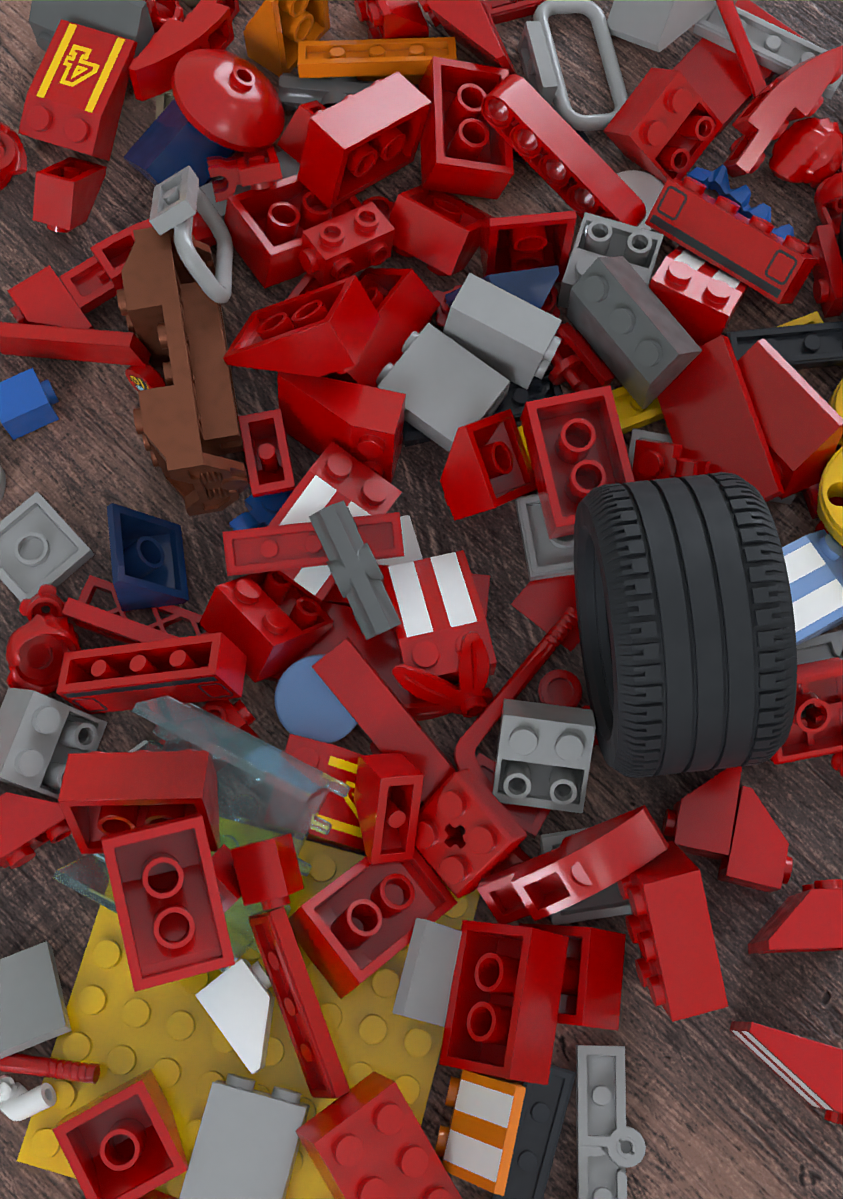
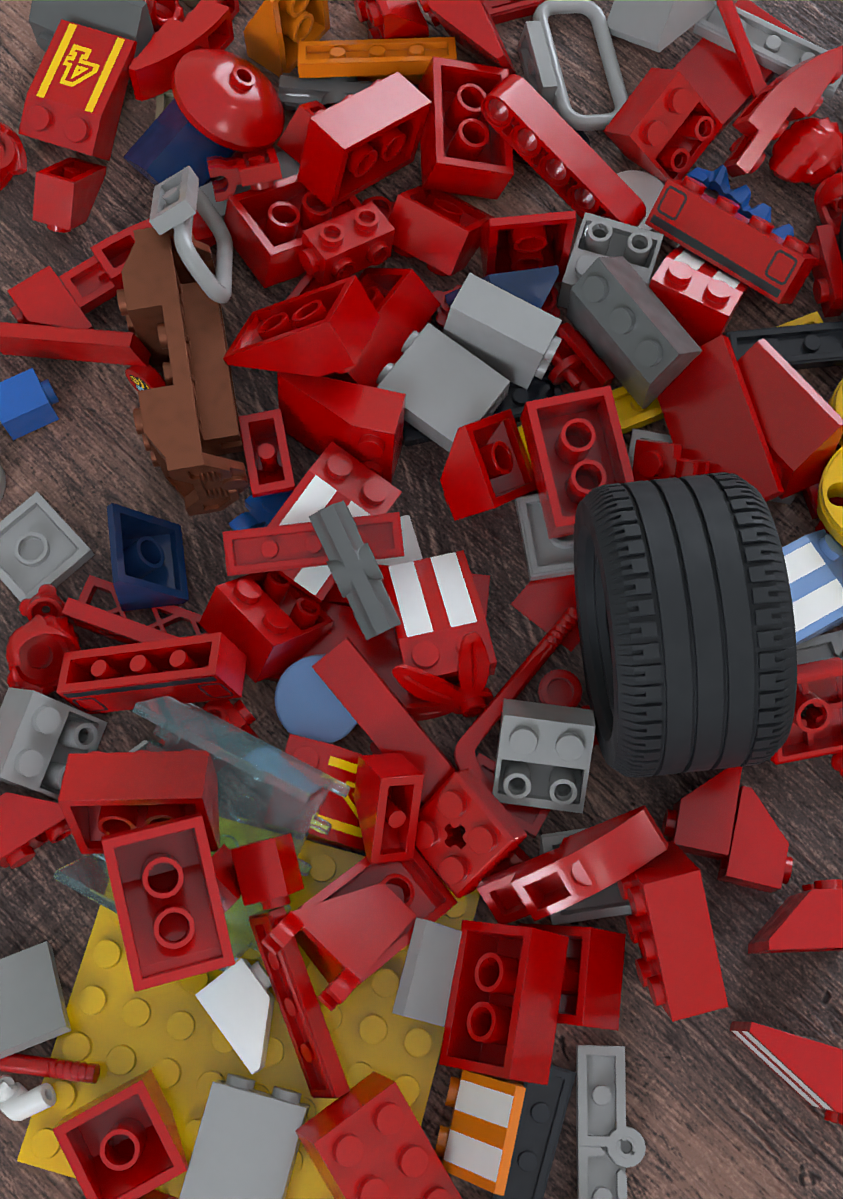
none -> red flag [261,882,417,1011]

